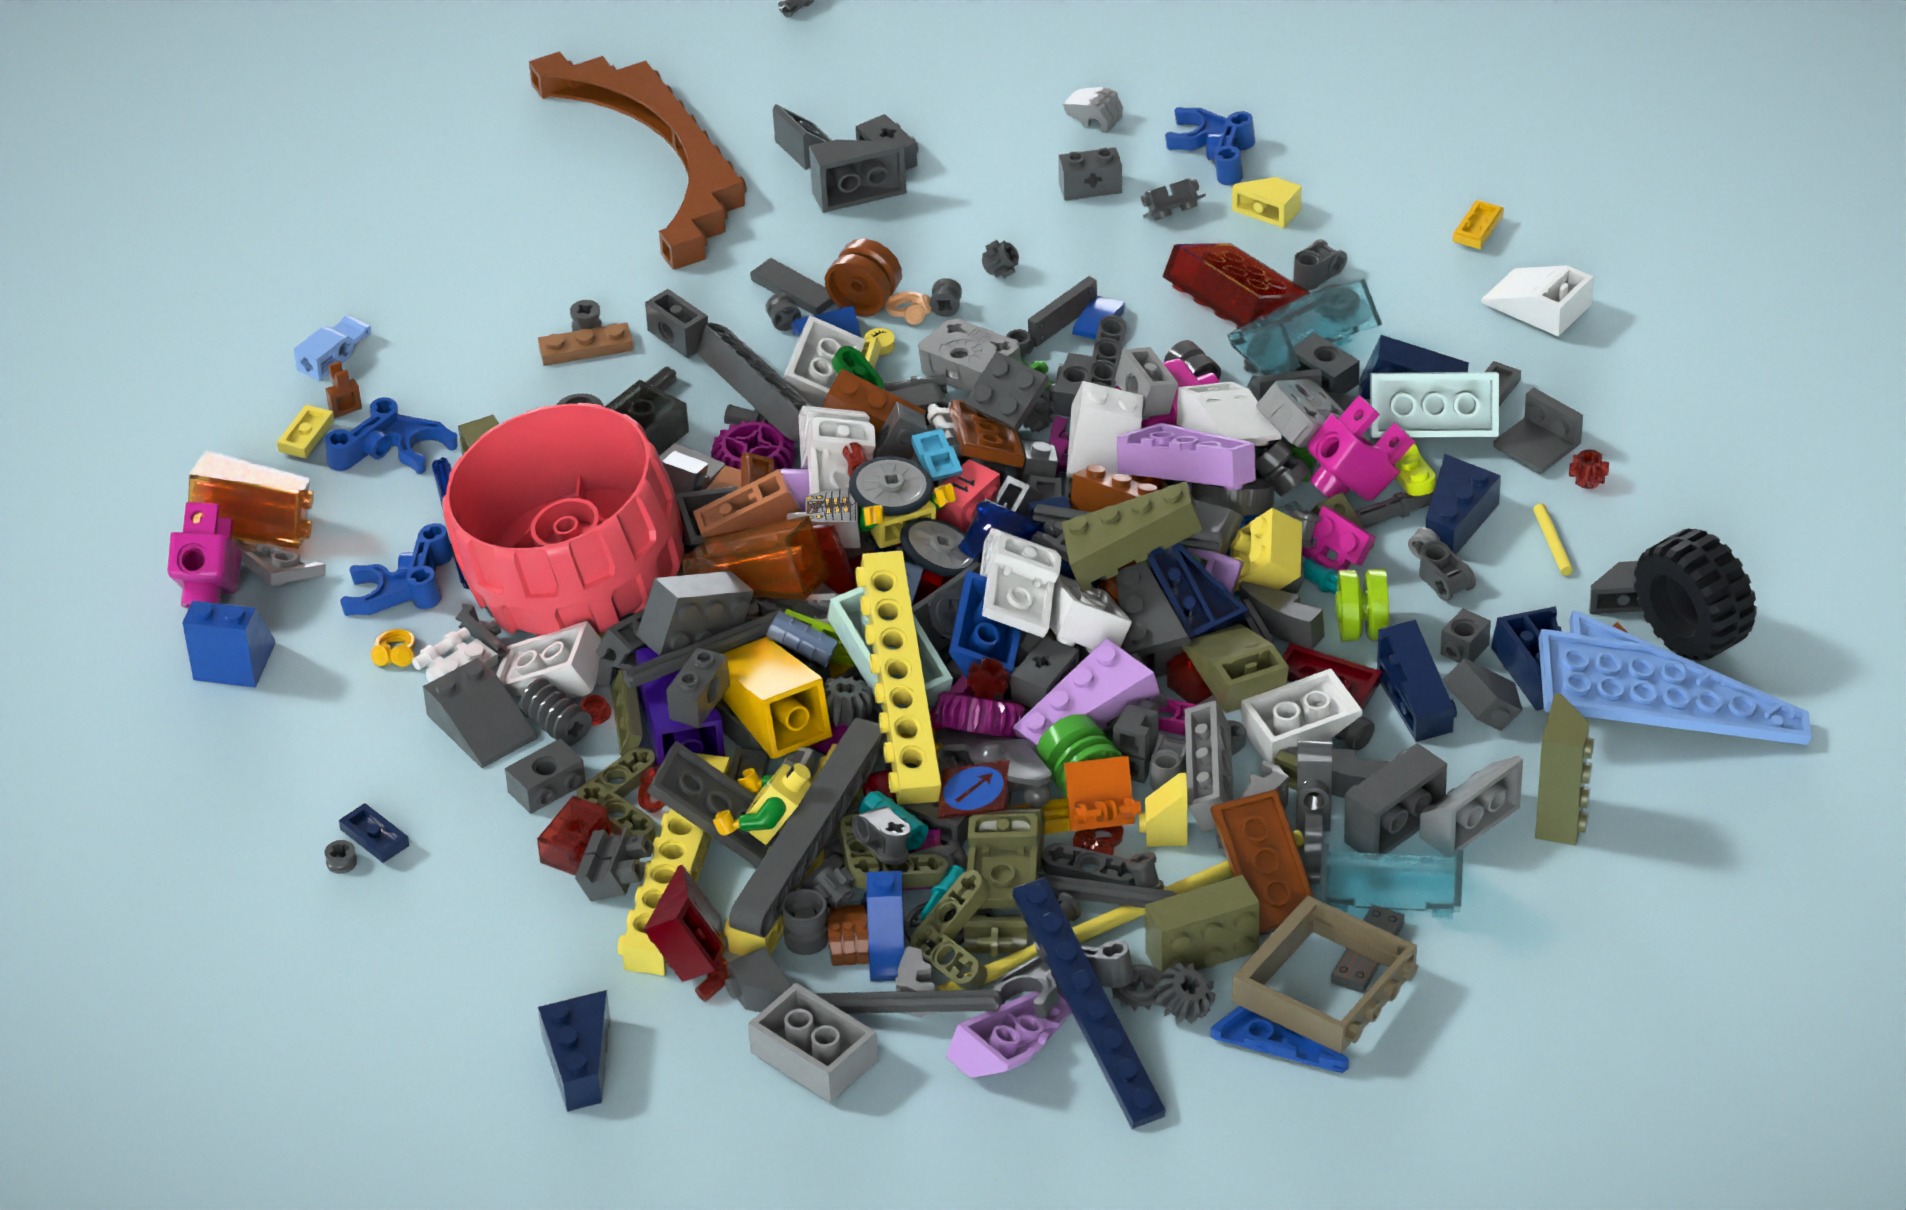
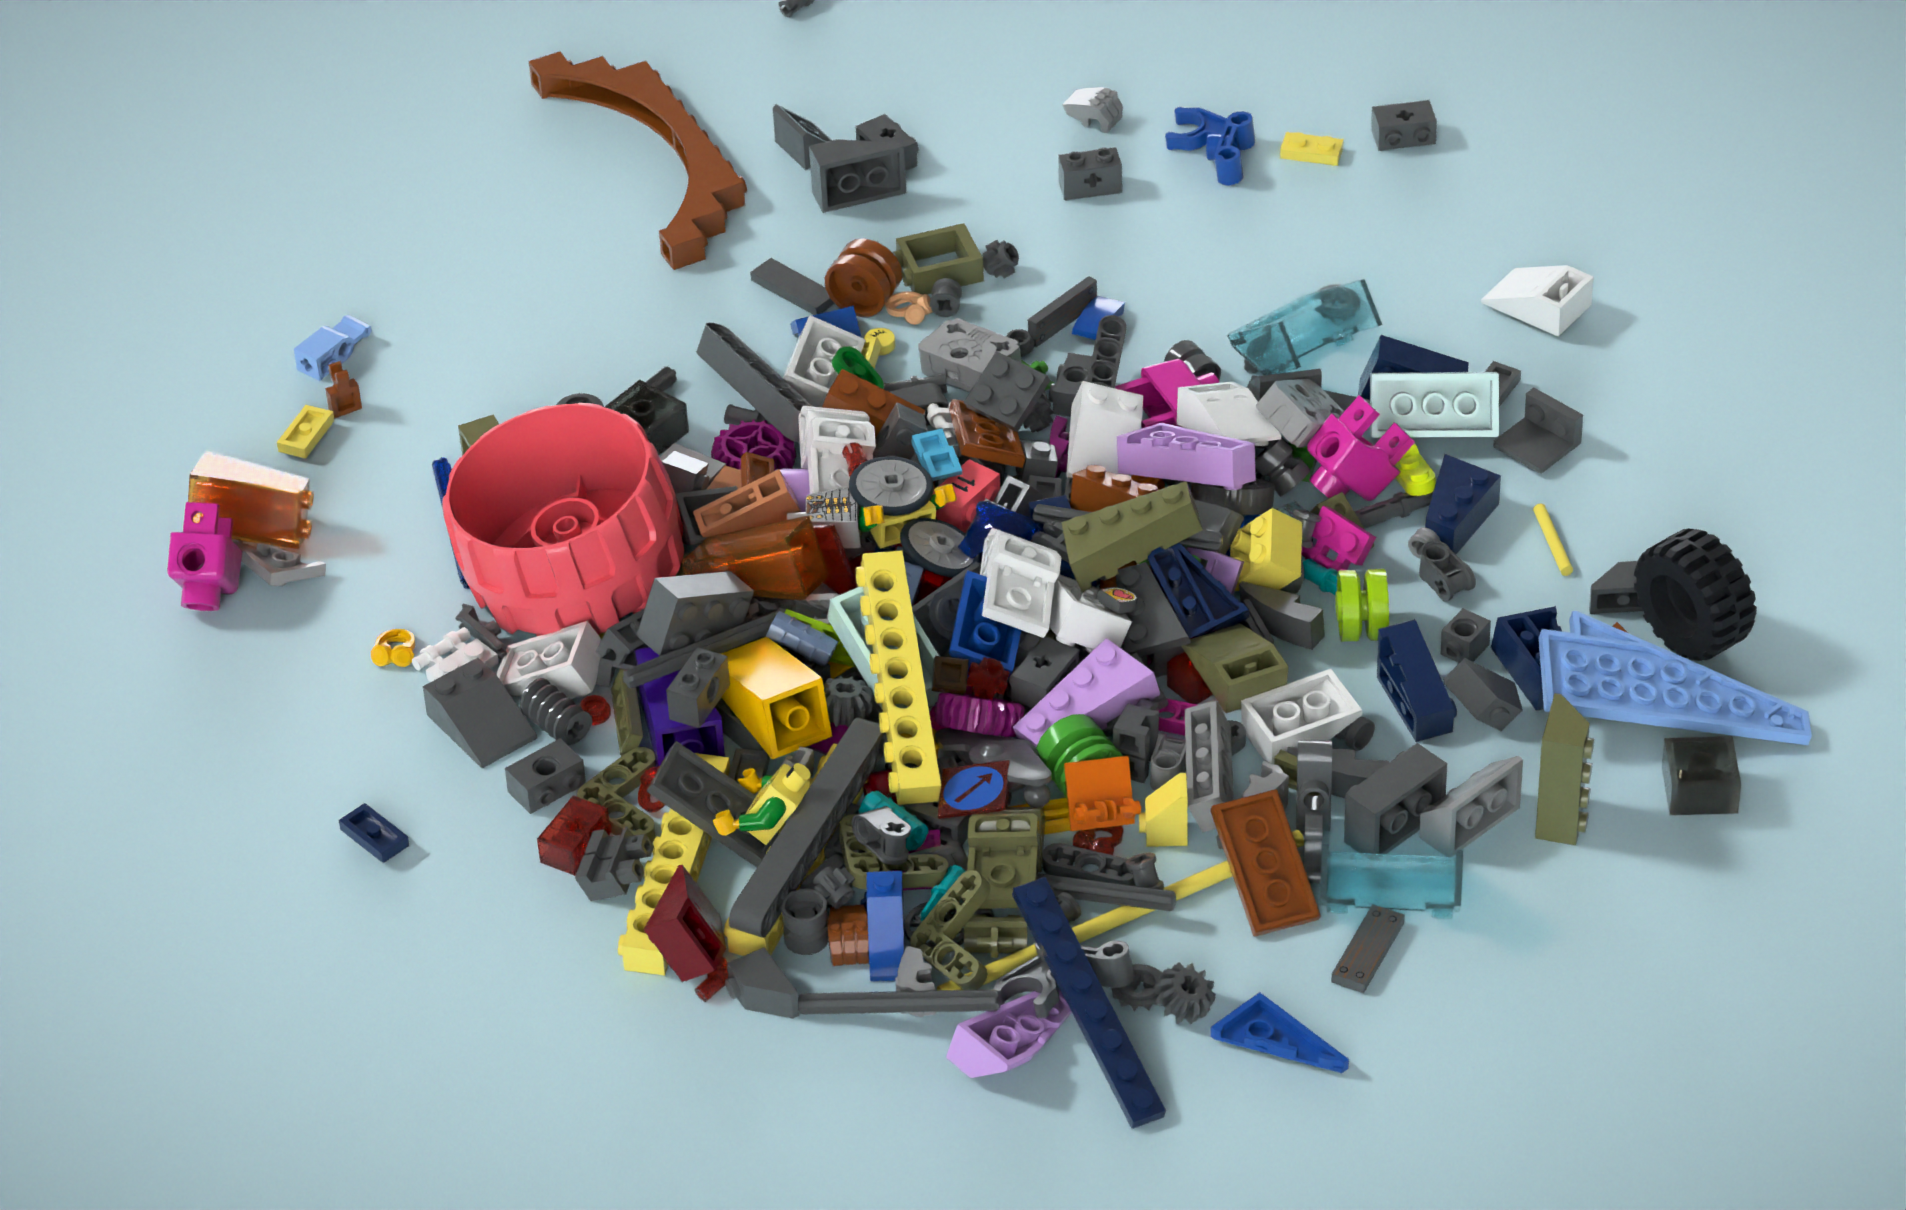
blue slope [182,601,276,688] -> none
dark grey bush [324,840,357,874] -> none
blue piece [325,397,458,474] -> none
blue piece [340,523,453,616] -> none
medium nougat plate [537,323,634,366] -> none
dark blue wedge [538,990,610,1111] -> none
dark grey wheel [570,300,602,331] -> none
dark grey brick [645,289,708,358] -> none
light grey brick [748,983,878,1103] -> none
dark grey wheel [766,292,801,331] -> none
light grey brick [1115,347,1178,417] -> none
dark grey hinge [1141,178,1206,220] -> none
olive brick [1145,875,1260,972] -> none
clear red slope [1162,243,1314,334] -> none
light yellow slope [1232,177,1302,228] -> none
dark tan window [1232,895,1419,1054] -> none
dark red wing [1282,643,1382,712] -> none
dark grey brick [1289,333,1360,394] -> none
dark grey piece [1293,239,1347,290] -> none
yellow plate [1453,200,1504,249] -> none
clear red gear [1569,449,1609,489] -> none
none -> olive window [893,223,984,295]
none -> dark brown tile [931,656,968,695]
none -> dark grey tile [1096,587,1138,614]
none -> light yellow plate [1280,132,1344,166]
none -> dark grey brick [1371,100,1437,151]
none -> clear smoke brick [1662,736,1741,815]

